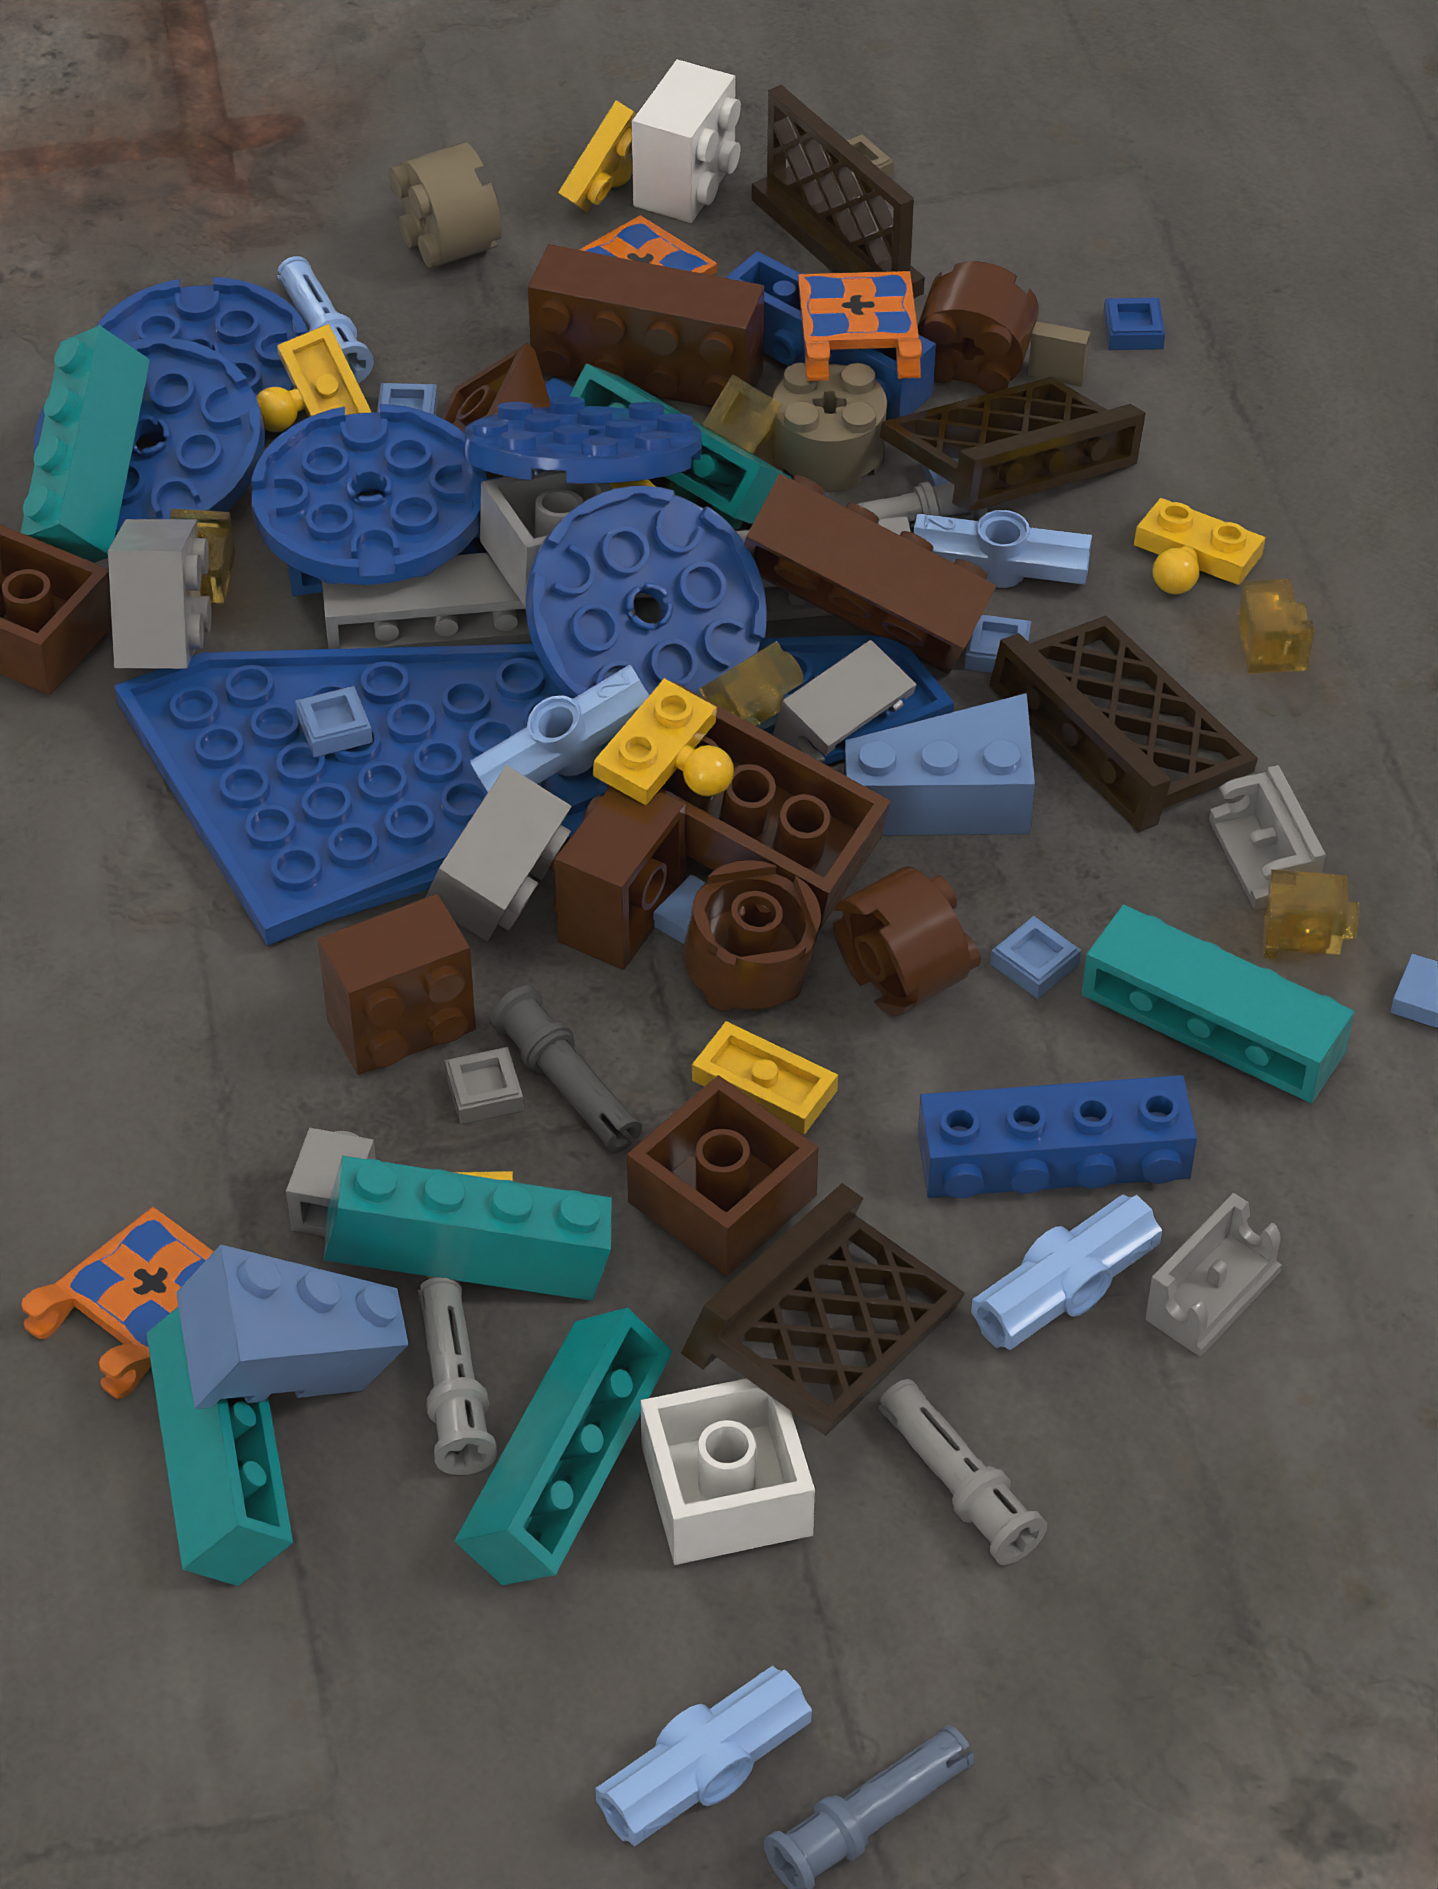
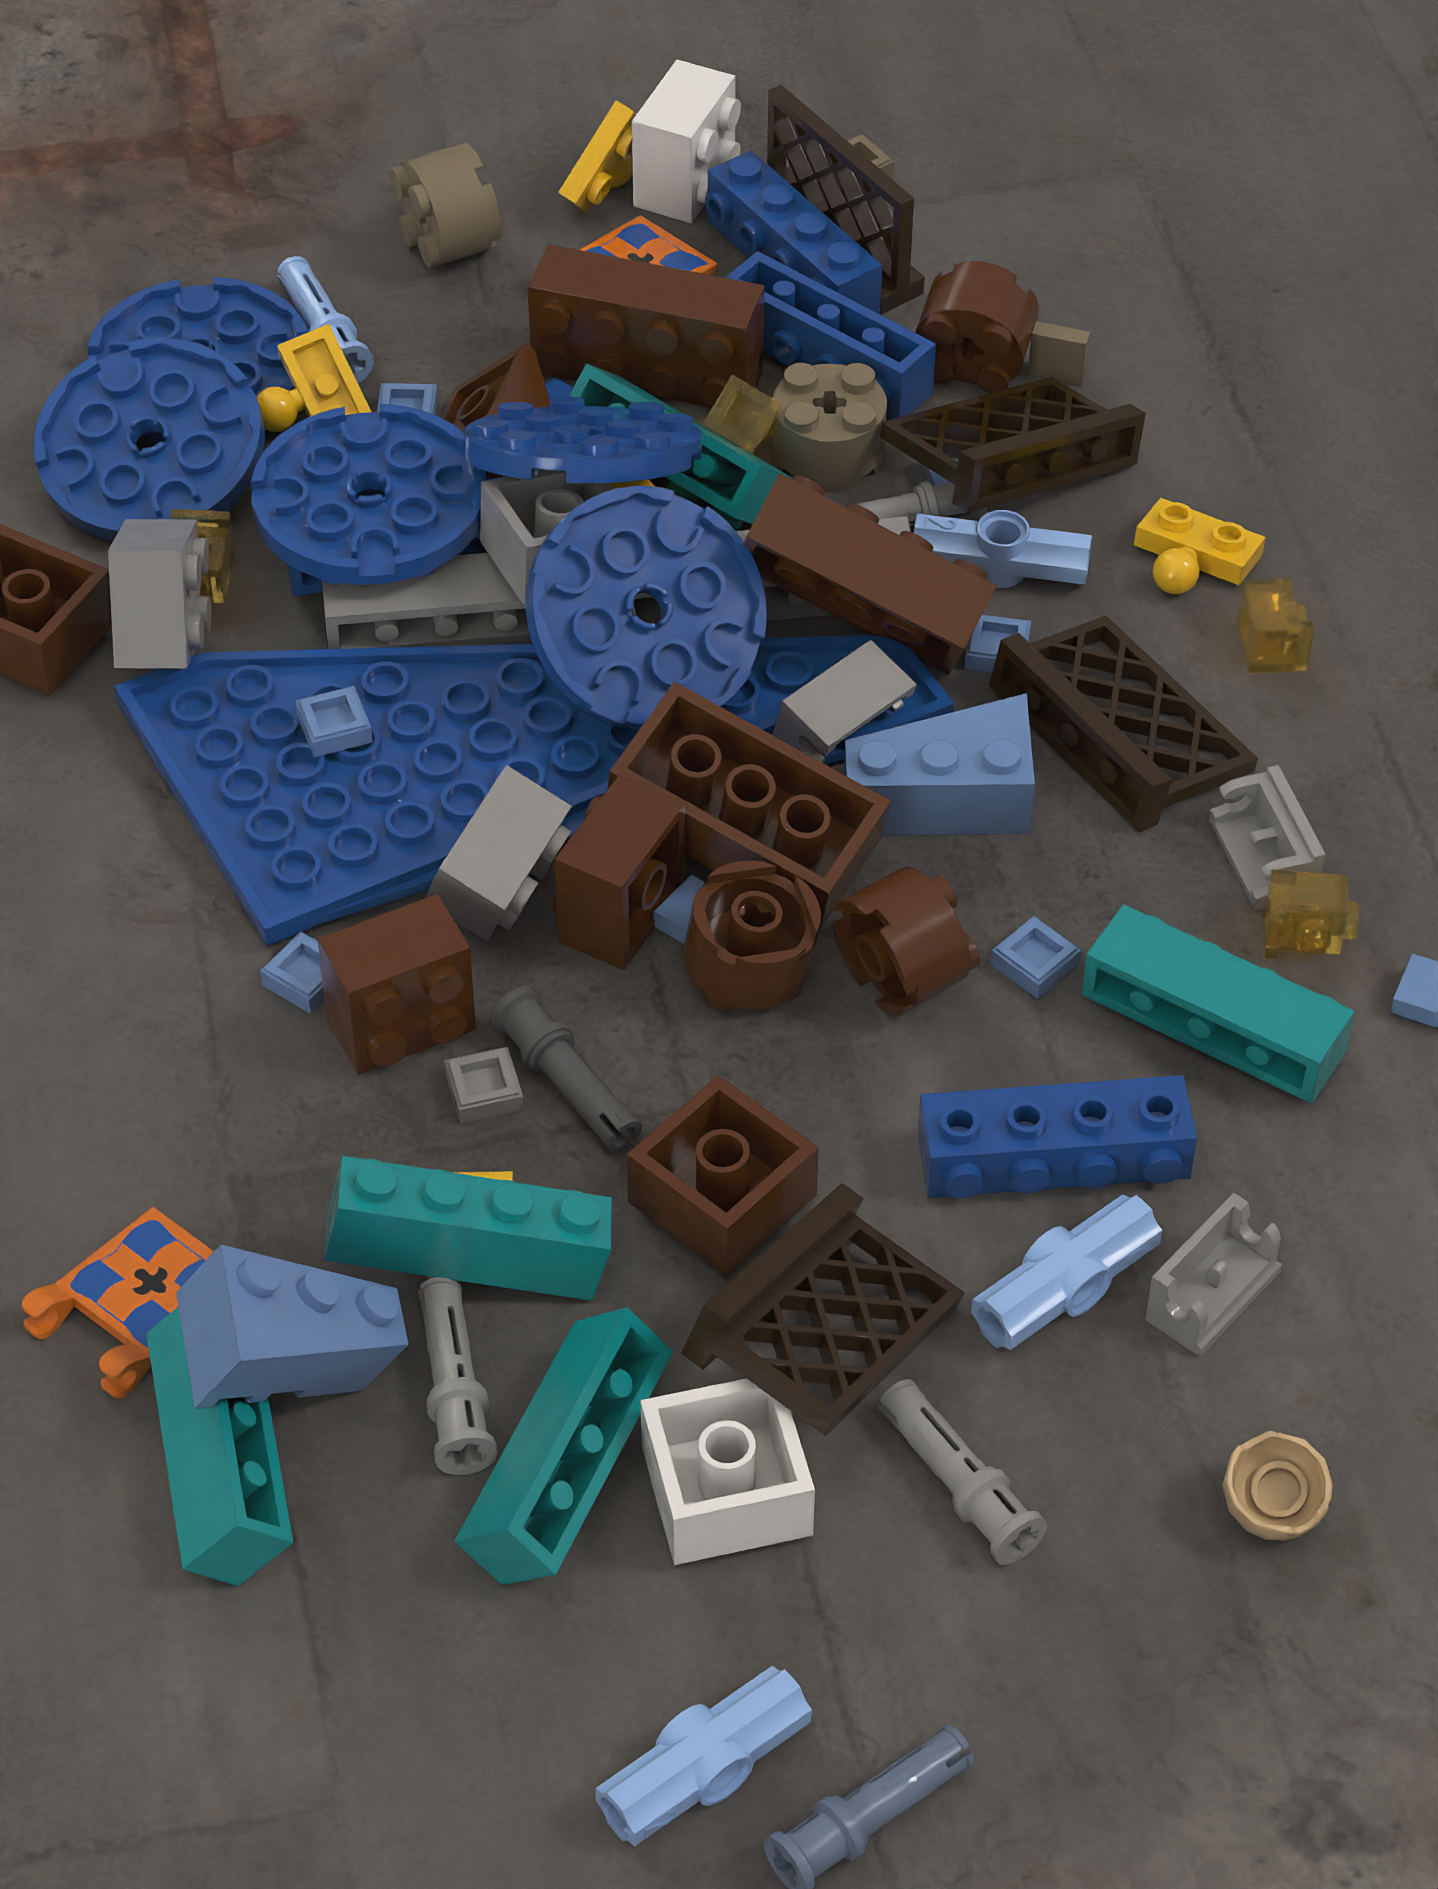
teal brick [20,325,150,563] -> none
light grey brick [286,1128,376,1237] -> none
light blue piece [471,665,649,792] -> none
yellow plate [593,678,734,805] -> none
yellow plate [692,1021,838,1135] -> none
clear yellow brick [699,641,804,727] -> none
orange flag [798,271,922,381] -> none
blue tile [1103,298,1165,350] -> none
none -> medium blue tile [260,931,325,1014]
none -> blue brick [705,150,882,314]
none -> tan hair [1222,1431,1333,1541]

